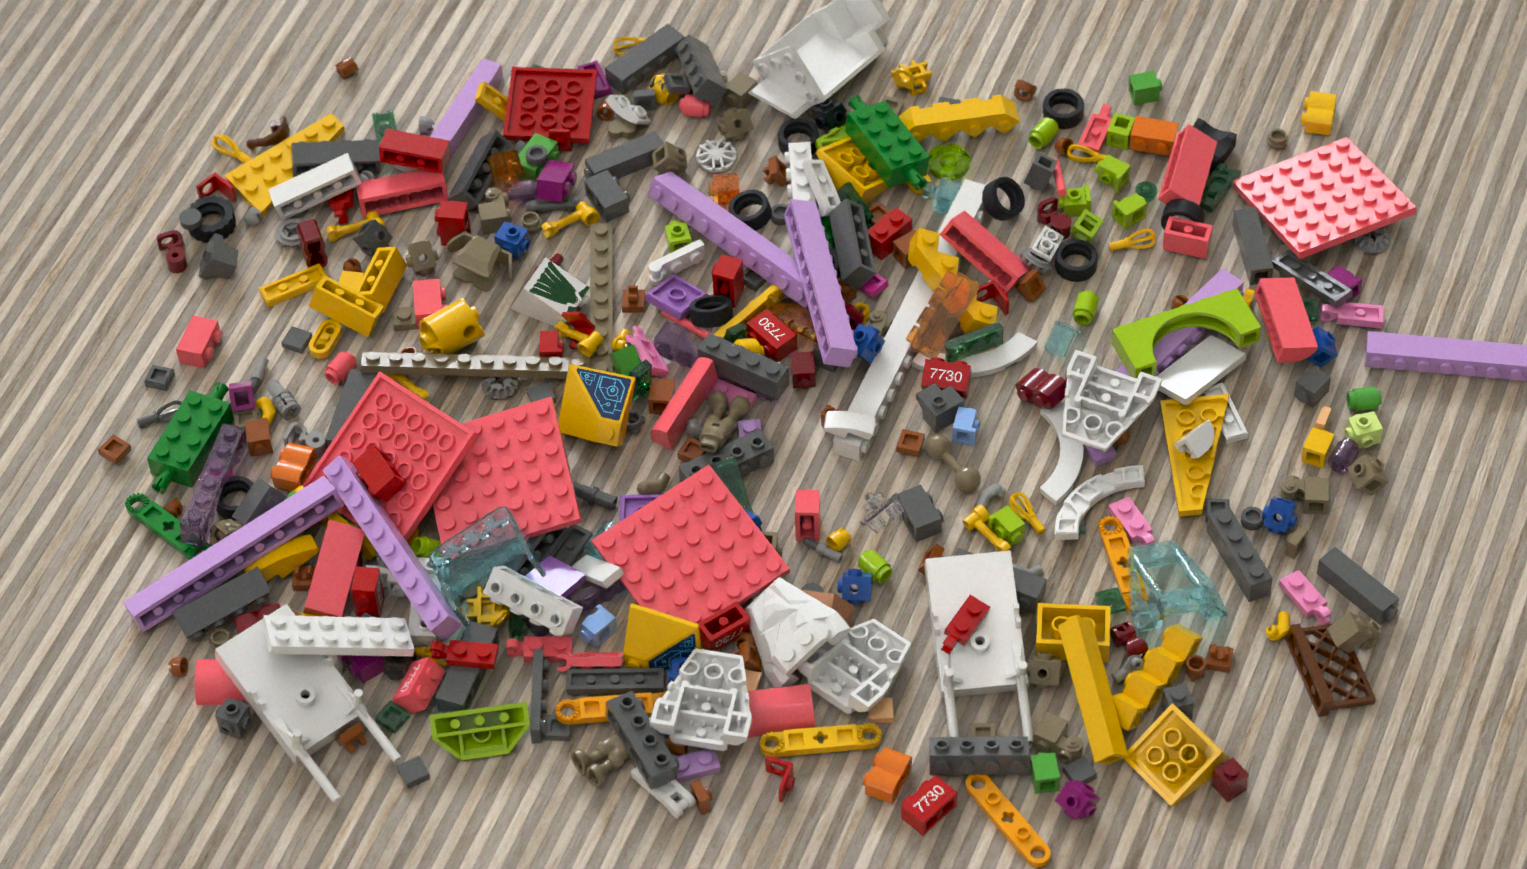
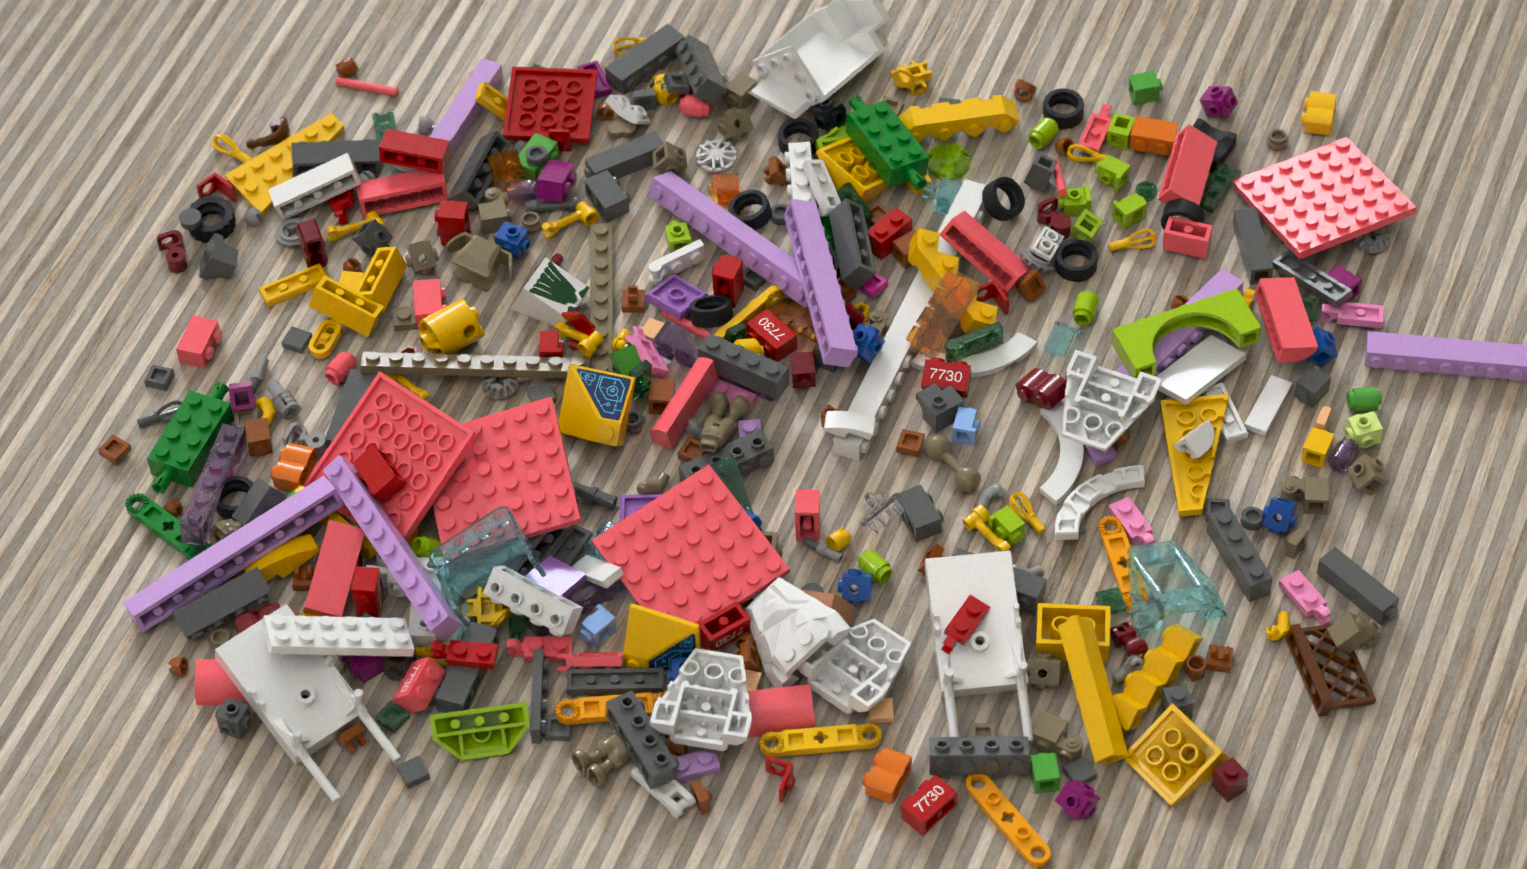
none -> coral bar [335,77,399,97]
none -> light nougat tile [642,318,670,345]
none -> magenta brick [1200,86,1238,117]
none -> white tile [1244,375,1292,436]

